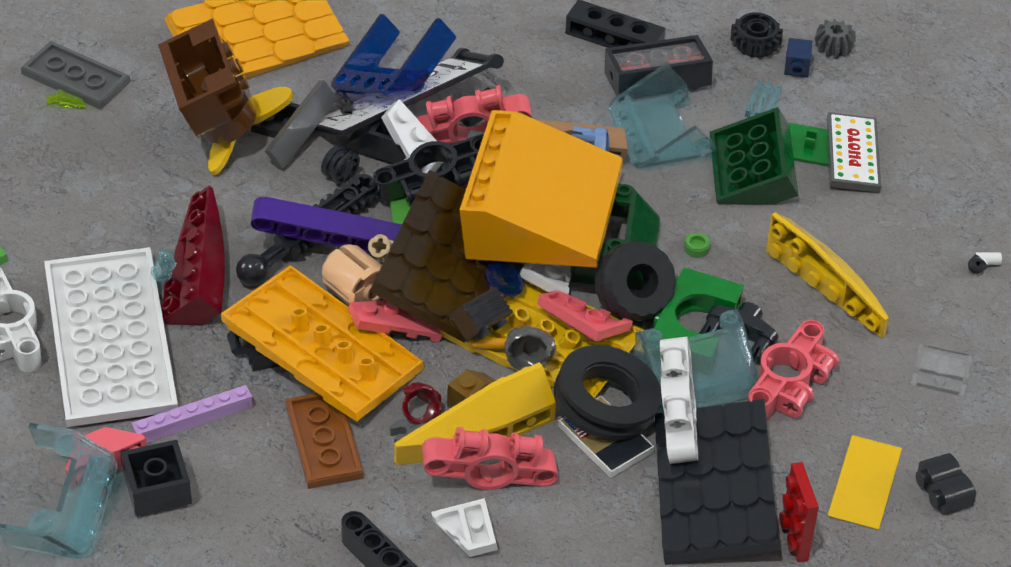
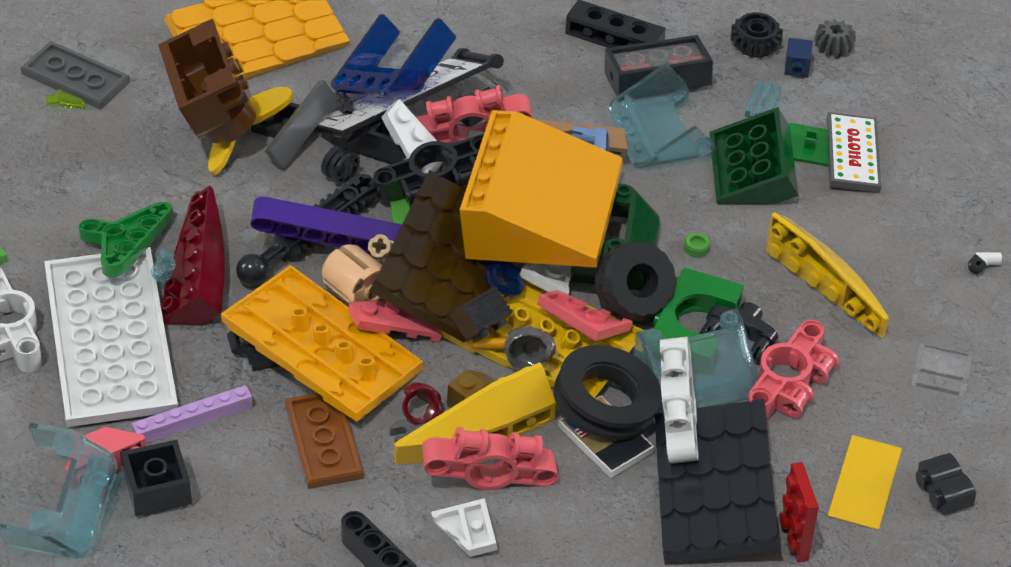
none -> green beam [79,202,174,277]

